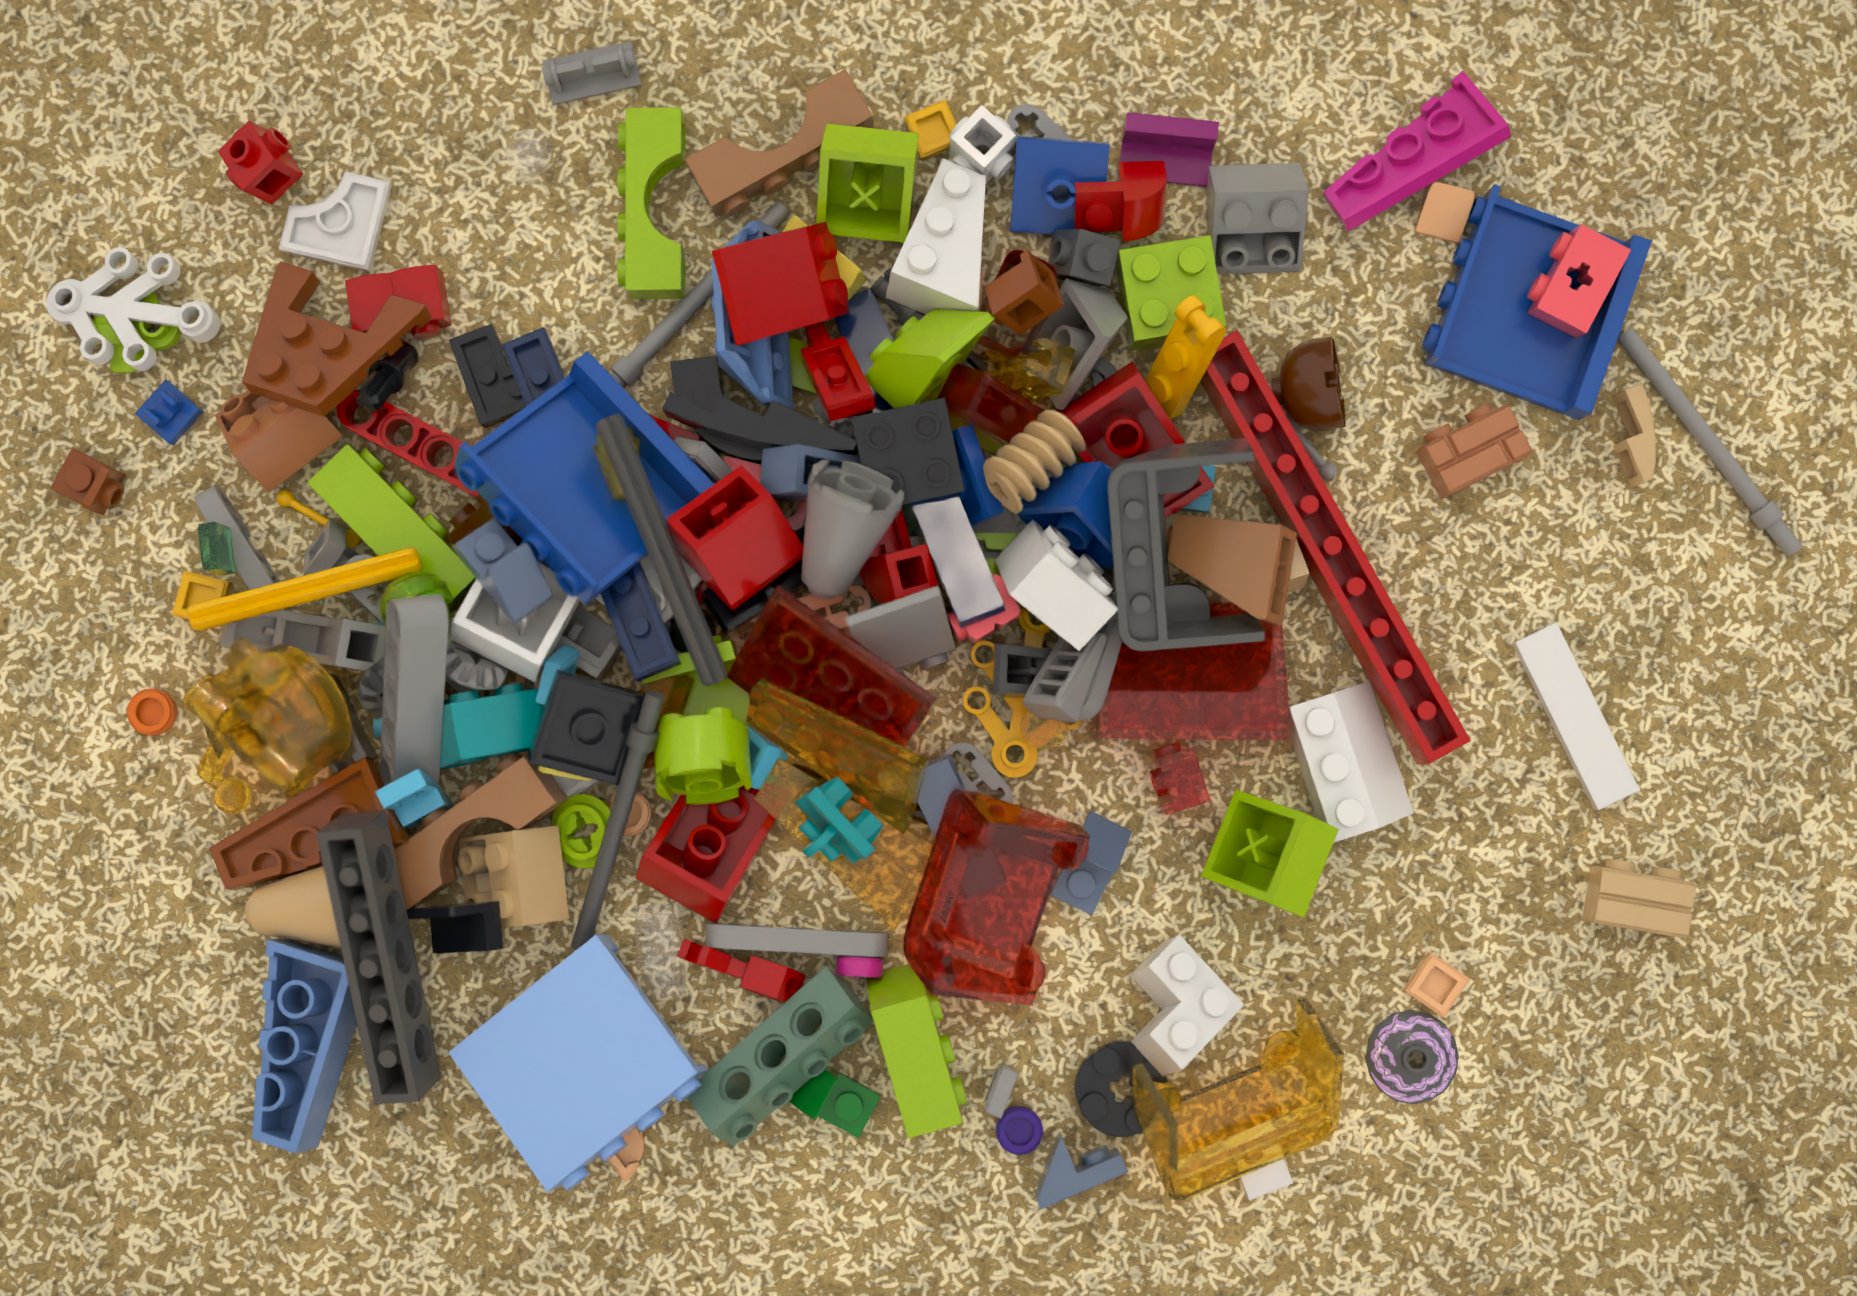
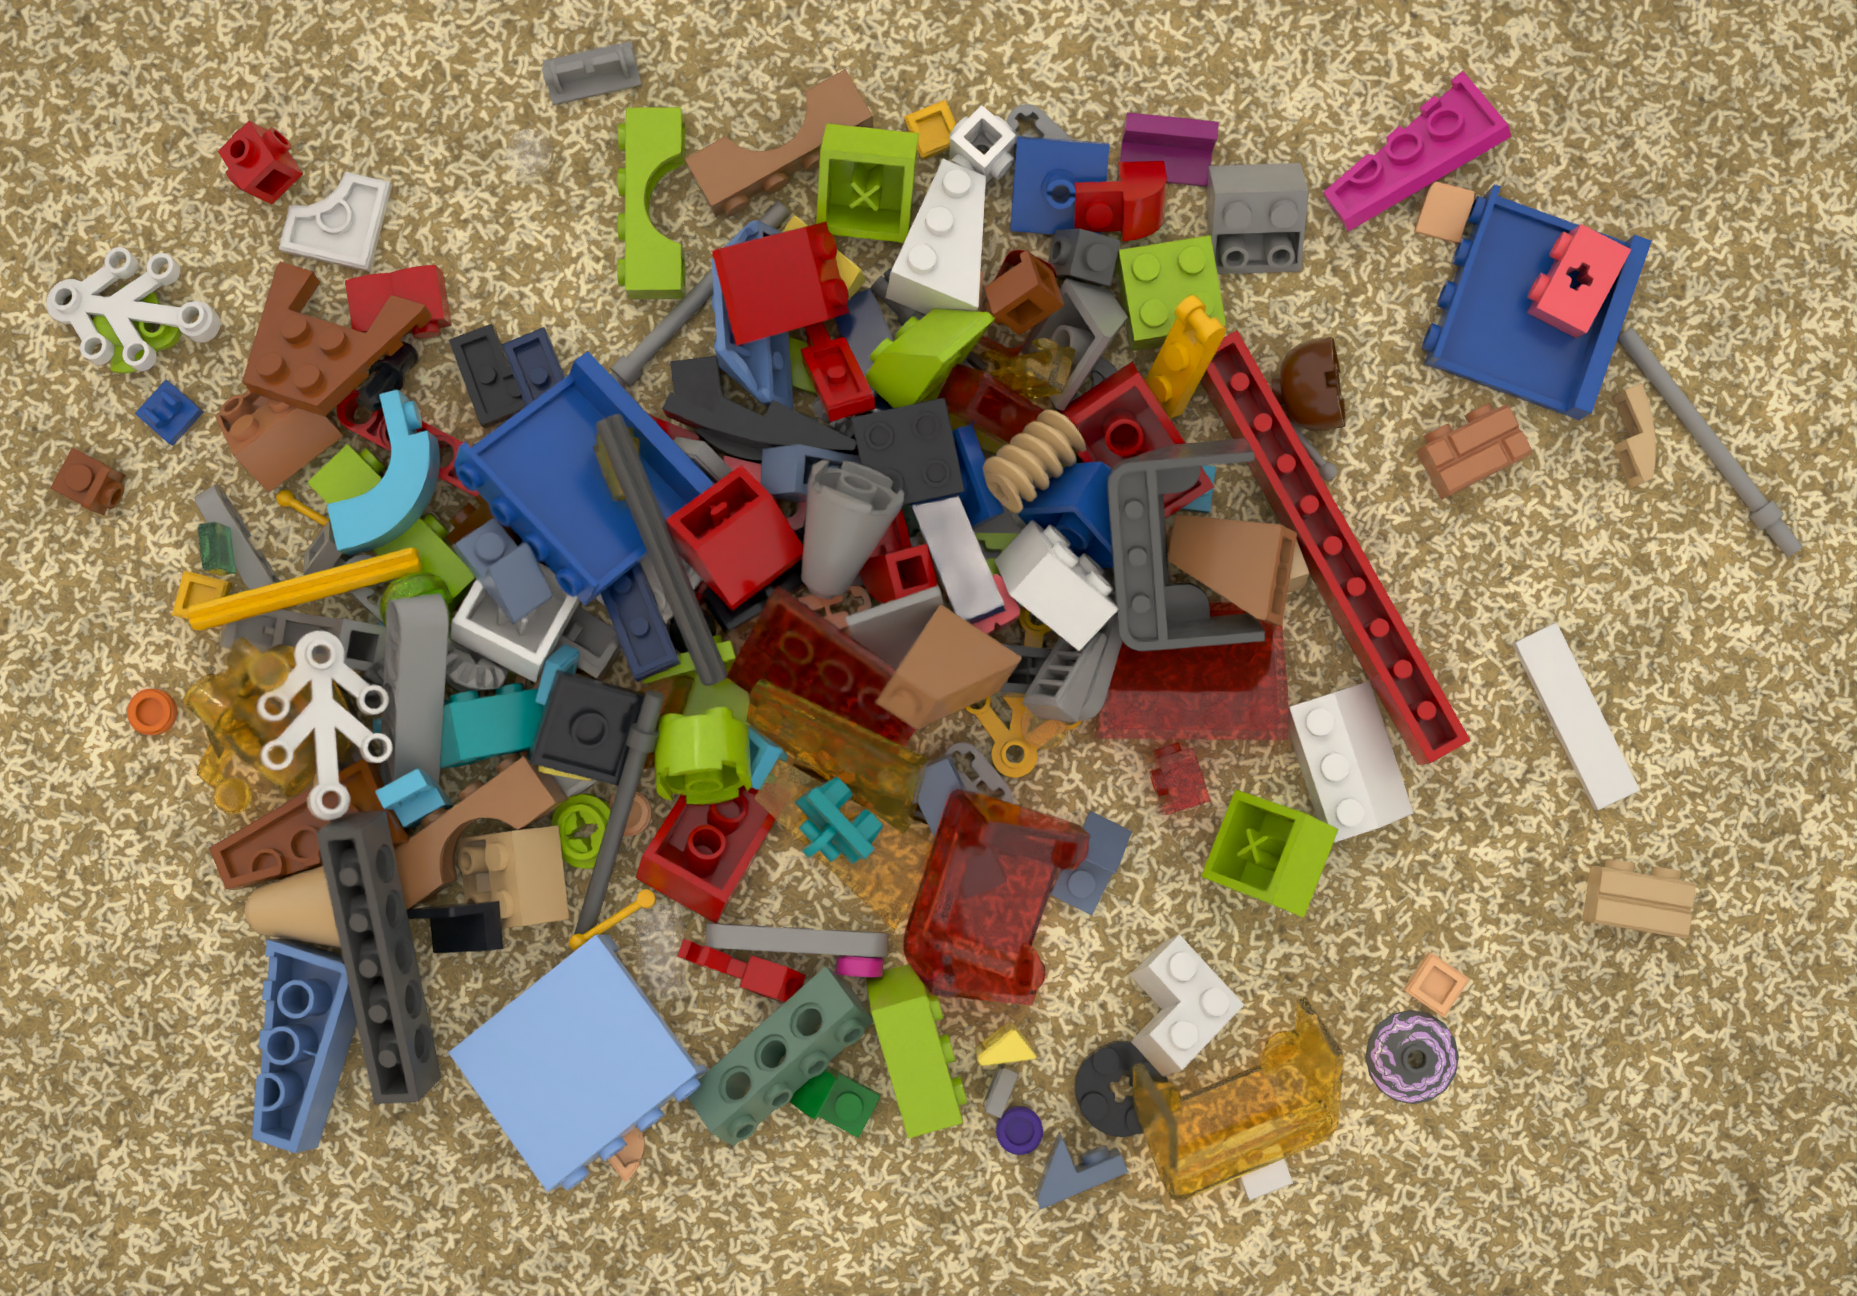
none -> white plant [257,631,392,820]
none -> medium azure arch [326,390,440,556]
none -> yellow hinge [569,889,656,951]
none -> medium nougat slope [876,604,1022,730]
none -> light yellow slope [975,1021,1037,1066]

